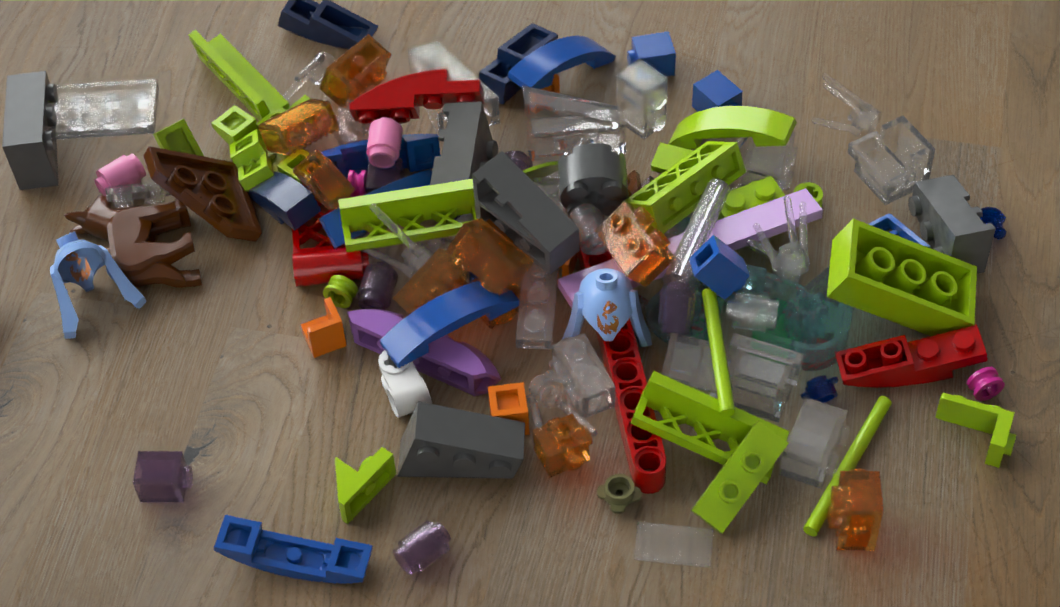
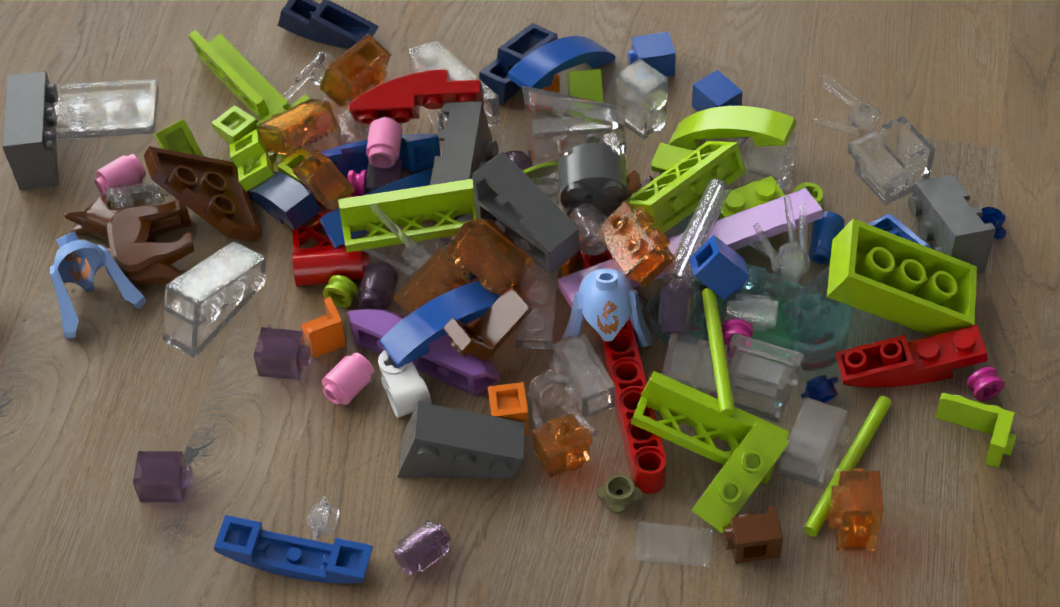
lime slope [335,447,396,524] -> none
none -> clear wedge [163,241,266,358]
none -> clear purple brick [253,327,311,380]
none -> clear plate [307,496,339,540]
none -> bright pink brick [322,352,374,405]
none -> bracket [444,287,532,362]
none -> lime slope [565,69,604,116]
none -> dark pink bush [721,319,753,353]
none -> reddish brown brick [723,505,783,564]
none -> blue cone [809,212,845,264]

